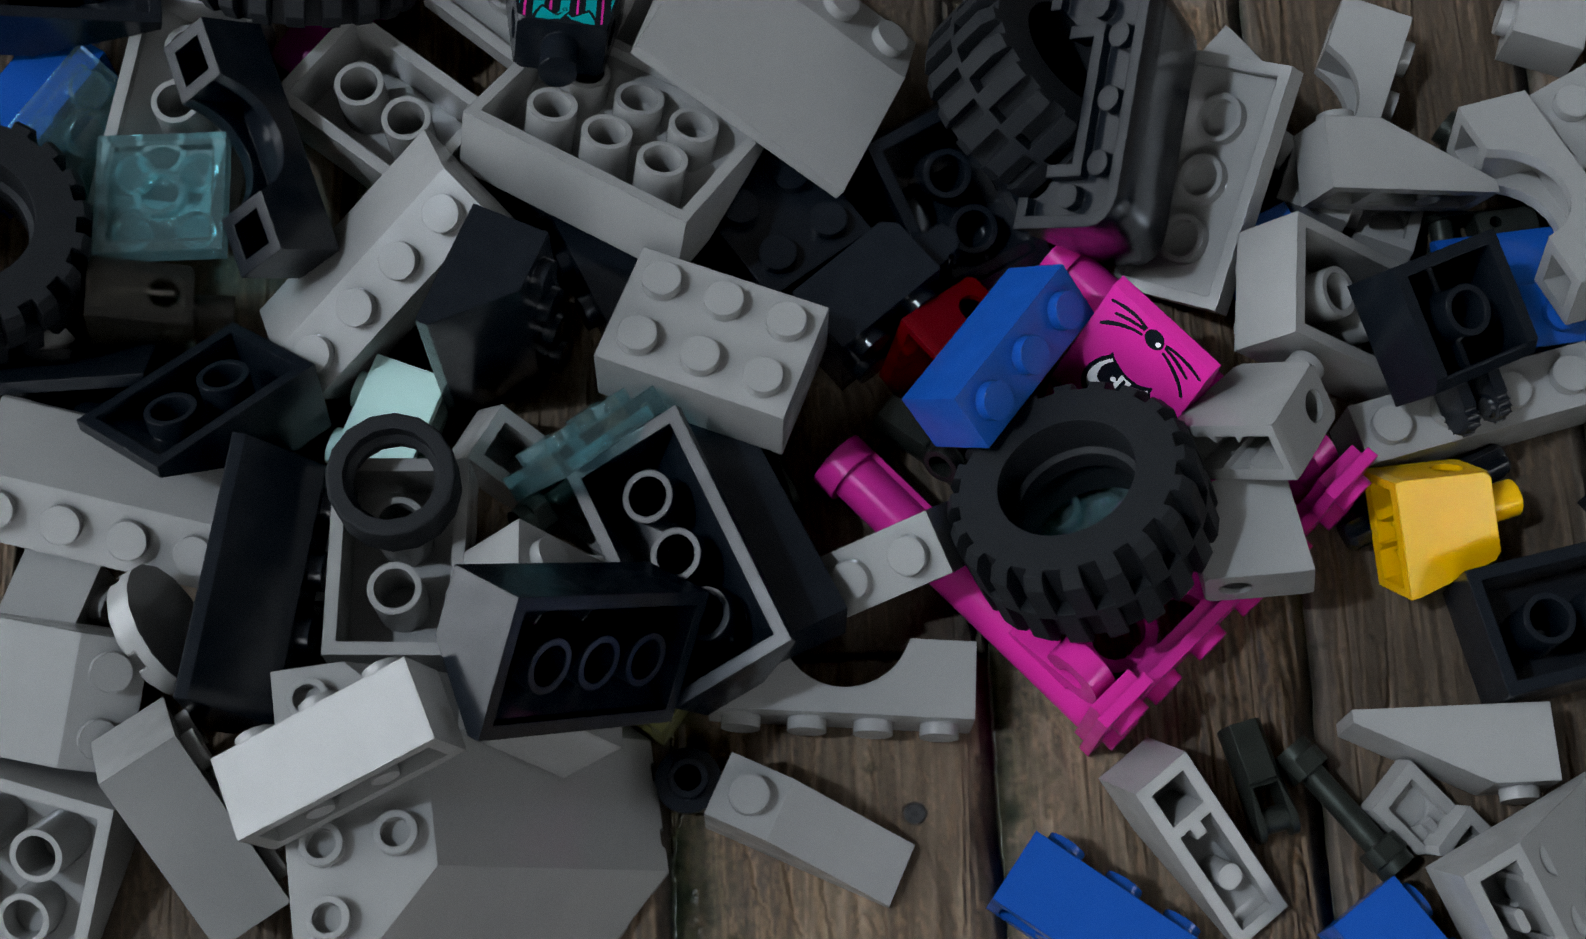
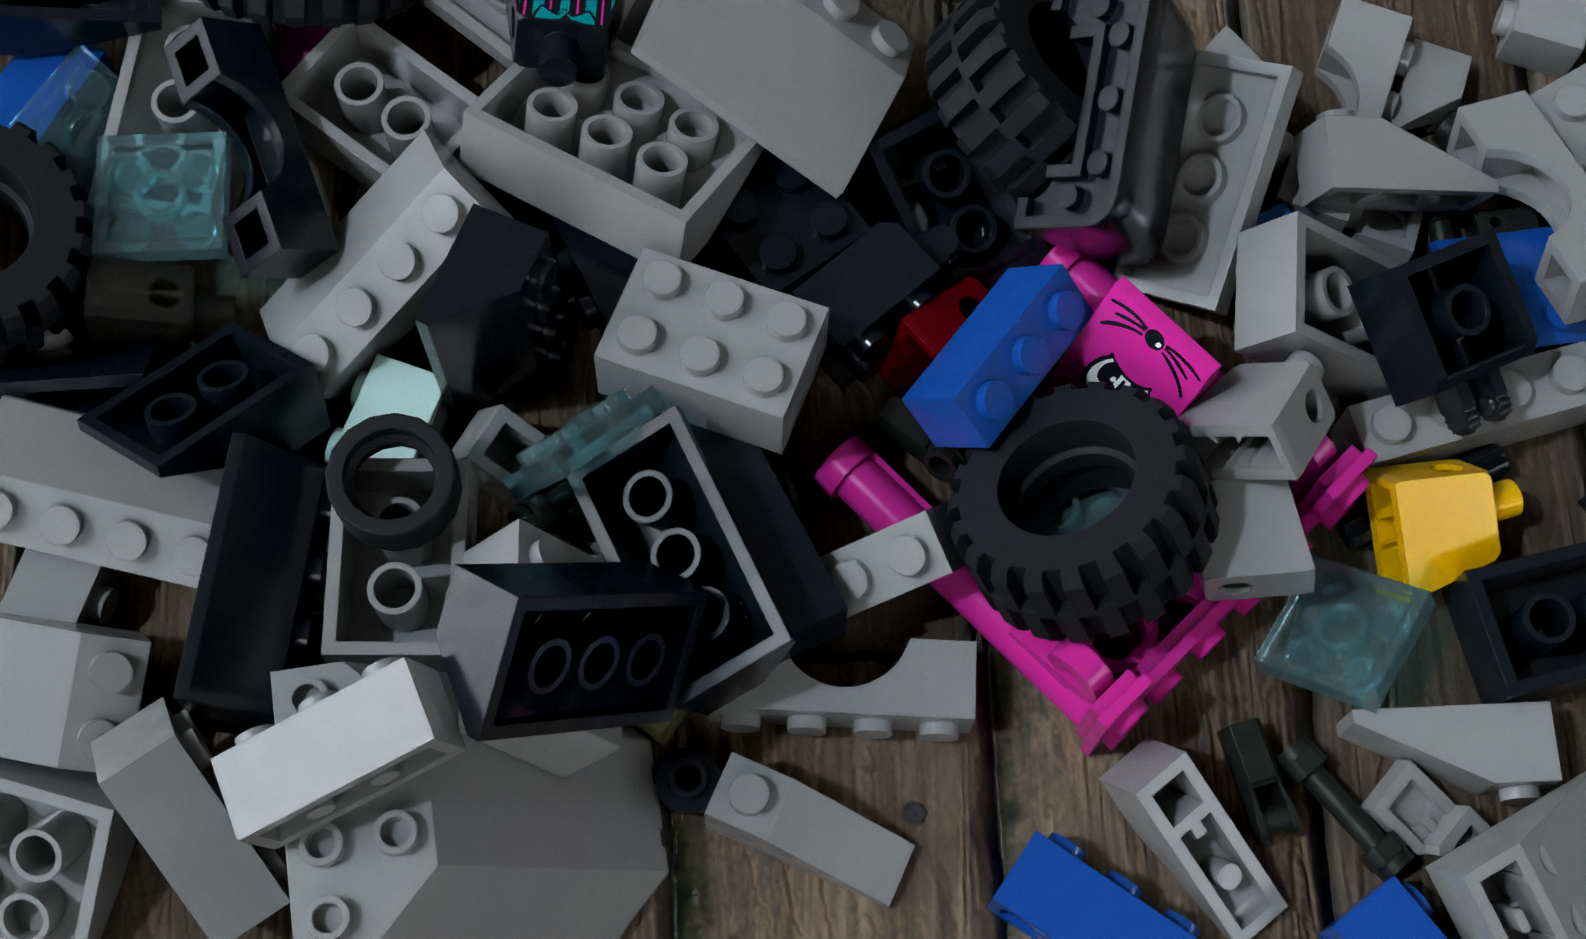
light grey tile [107,564,194,695] -> none
none -> clear light blue plate [1253,555,1436,714]
none -> light grey slope [1390,38,1472,133]

